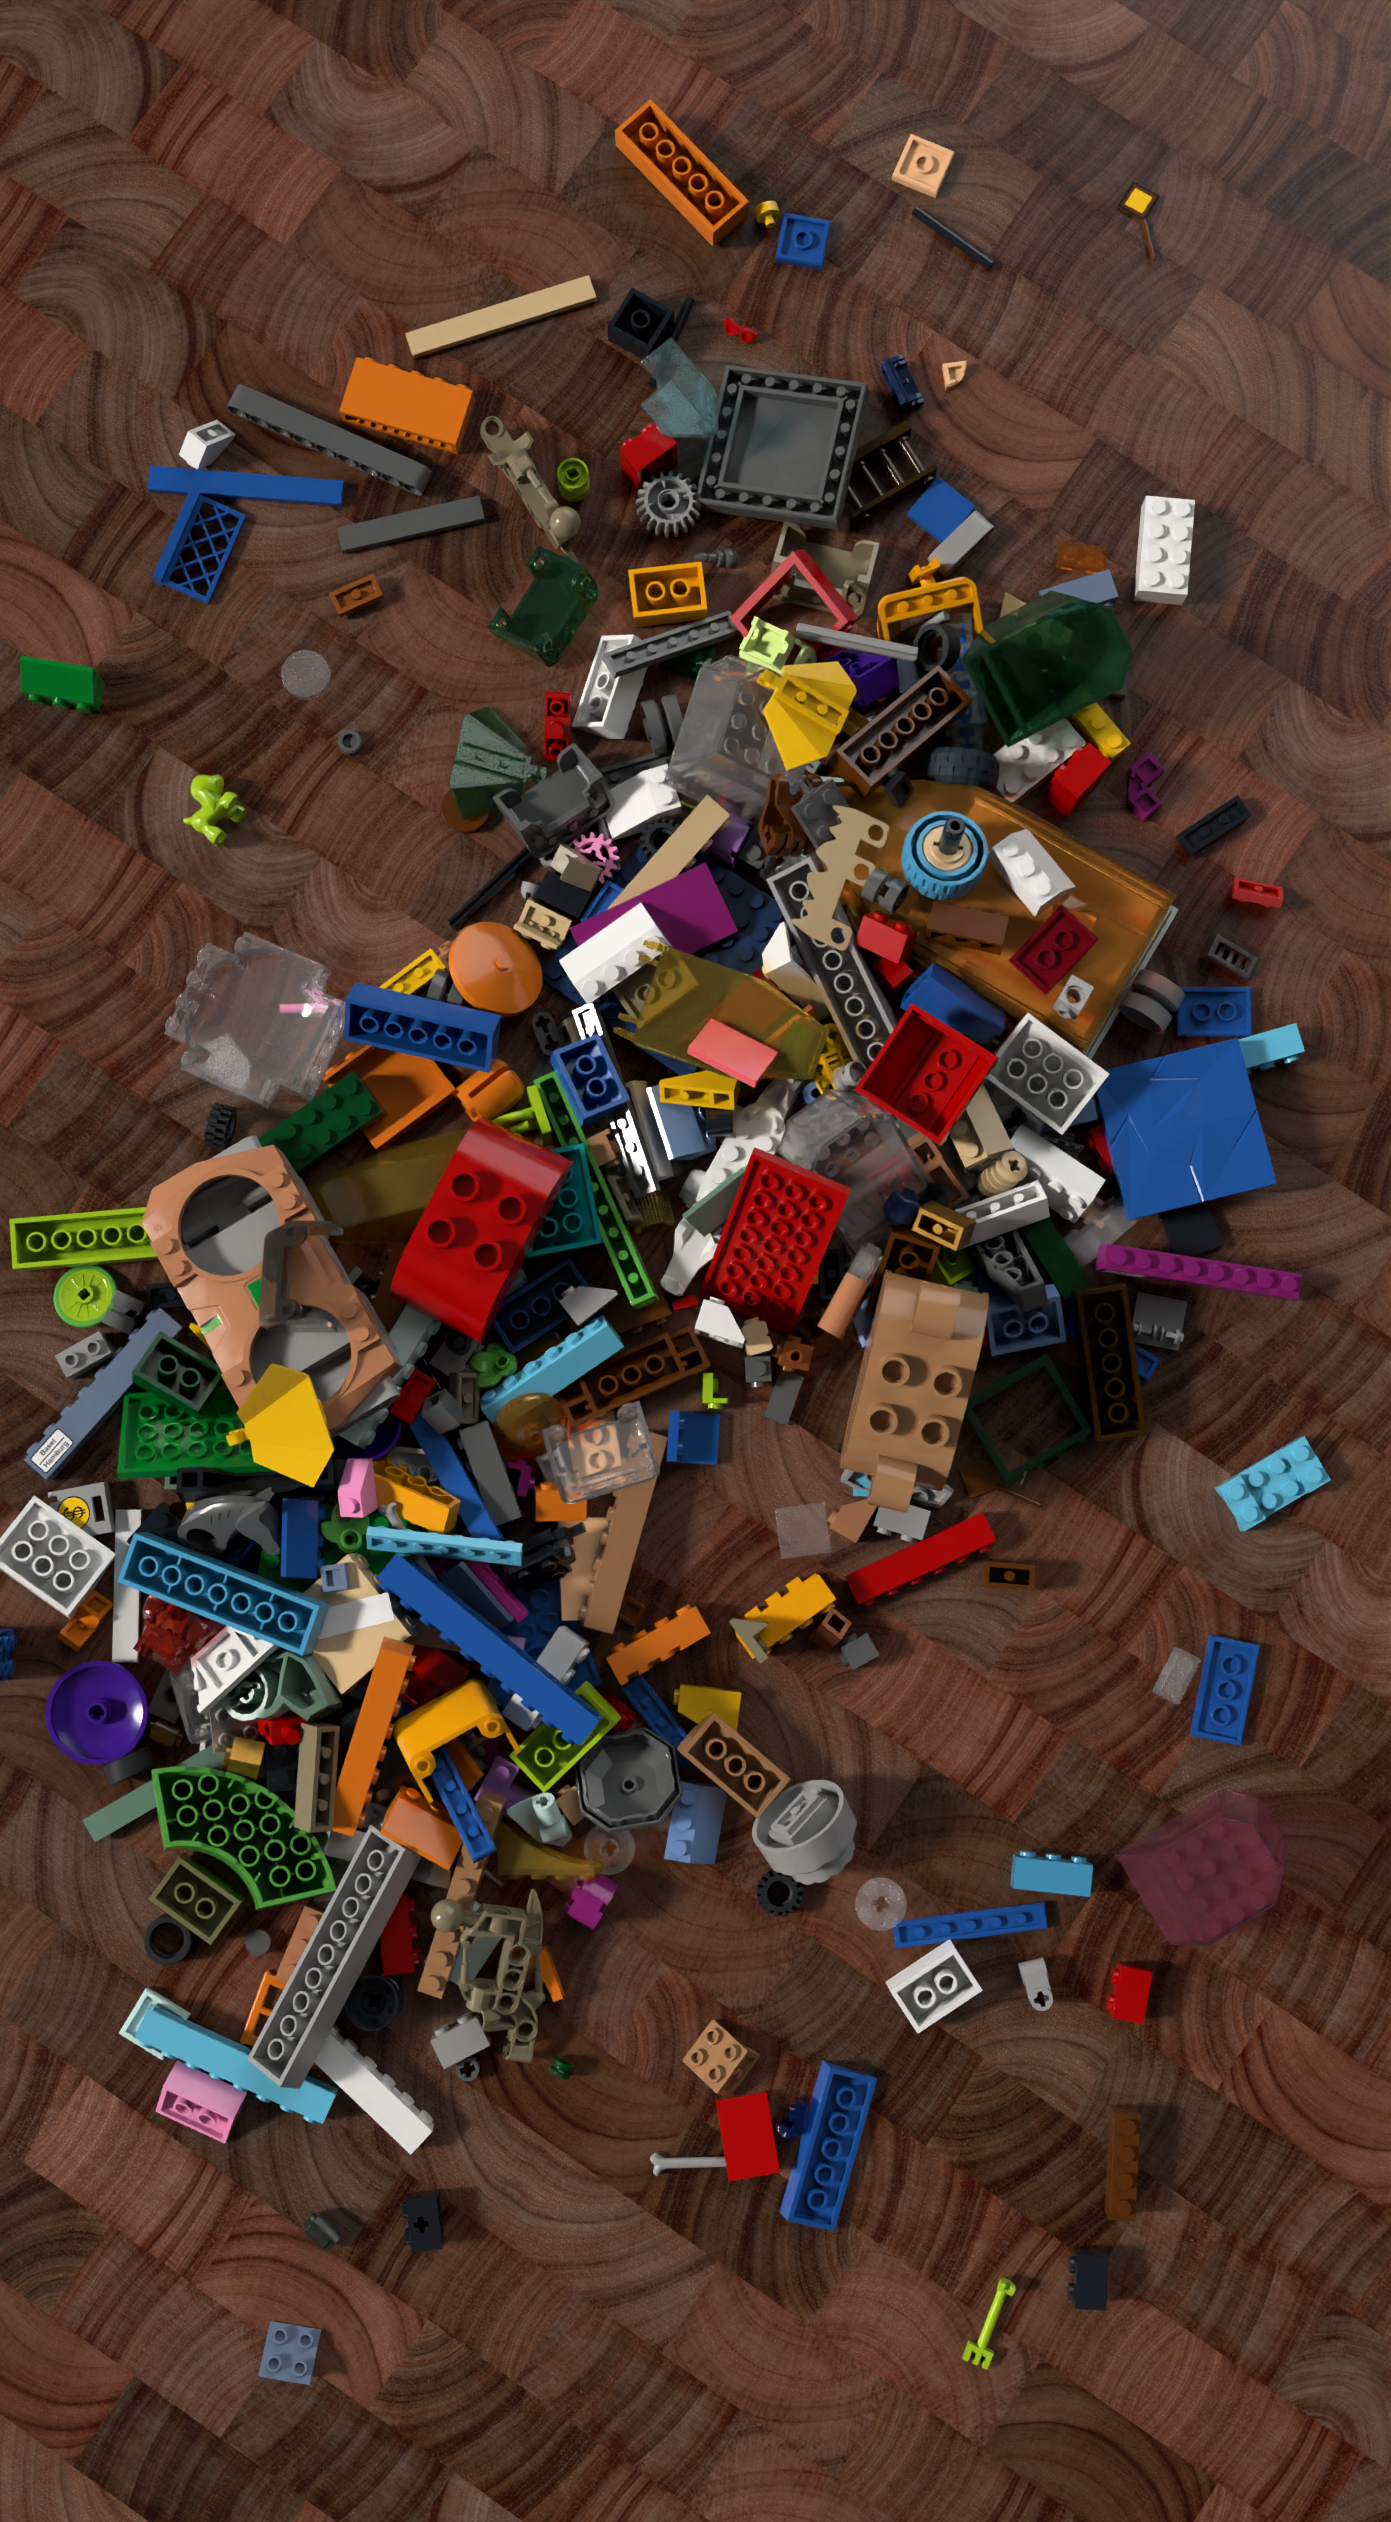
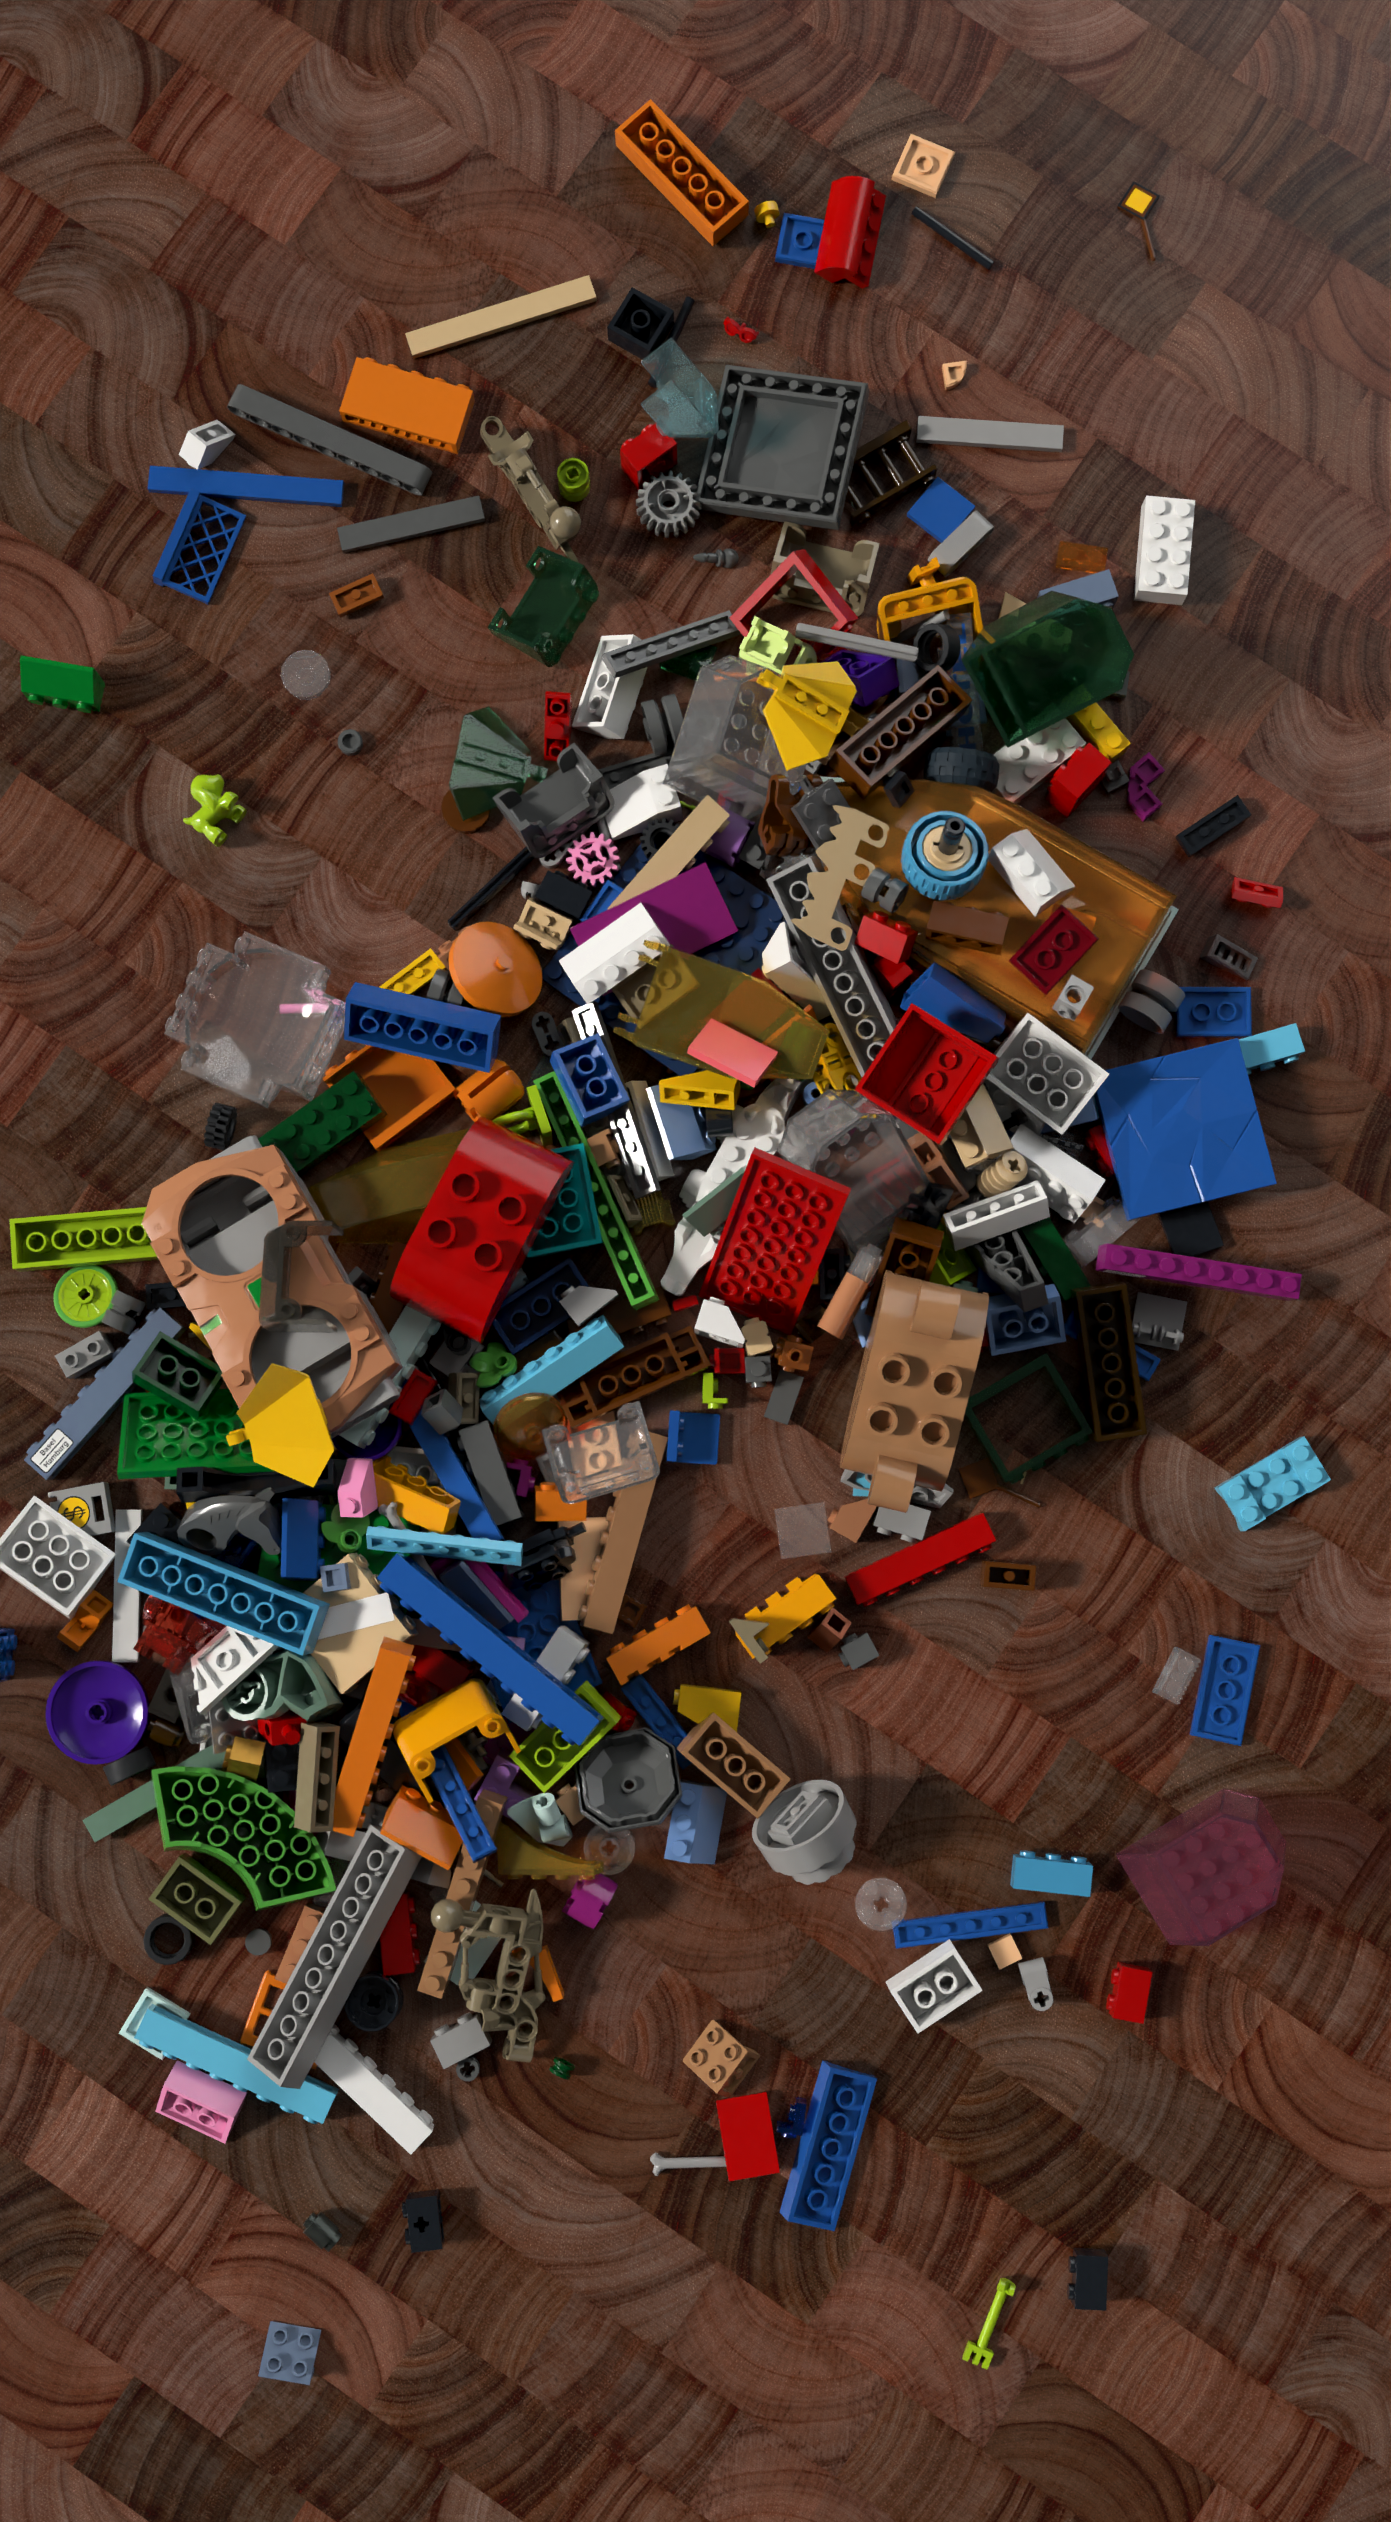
dark tan slope [550,844,603,891] -> none
light orange brick [628,561,707,627] -> none
black tyre [756,1869,803,1917] -> none
light grey wheel [832,1060,867,1091] -> none
dark blue hinge [880,354,924,414] -> none
dark blue head [883,1187,921,1227] -> none
pearl gold brick [912,1200,977,1251] -> none
reddish brown brick [1104,2106,1141,2222] -> none
none -> red bracket [709,1348,745,1374]
none -> red brick [814,176,886,289]
none -> light grey tile [916,416,1064,452]
none -> light nougat tile [987,1933,1022,1970]
none -> dark grey tile [1100,760,1129,795]

